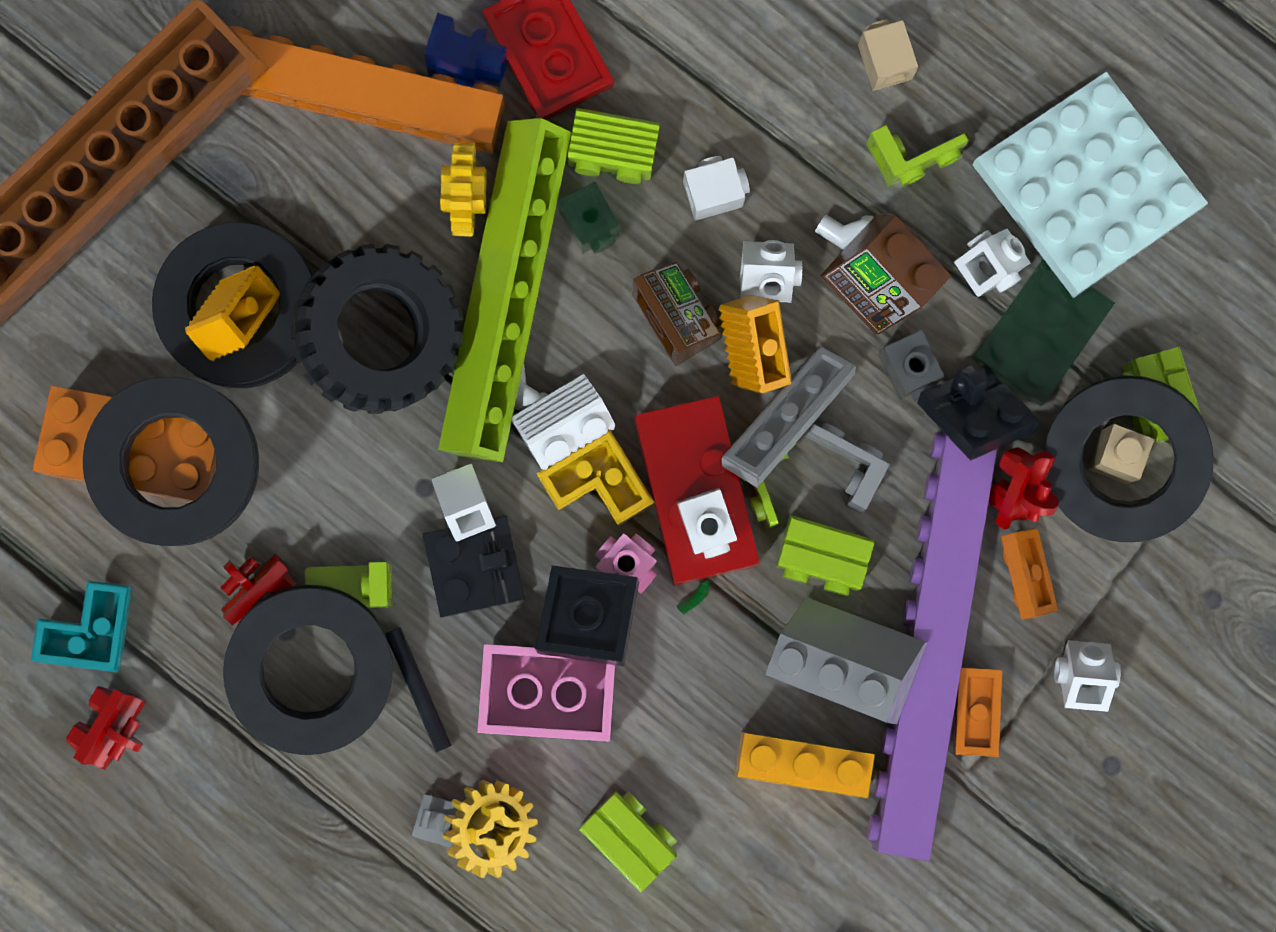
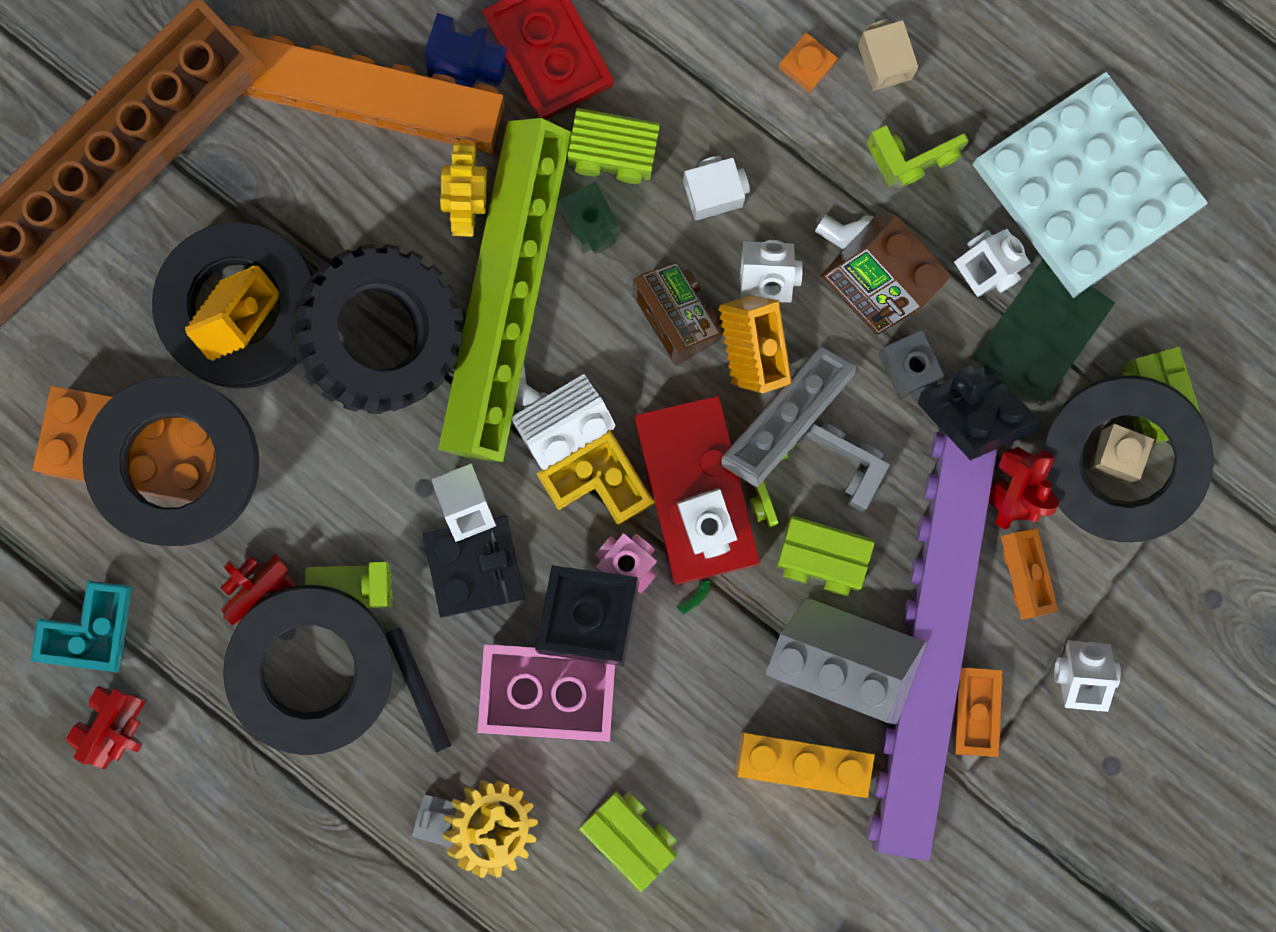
none -> orange plate [778,32,838,94]

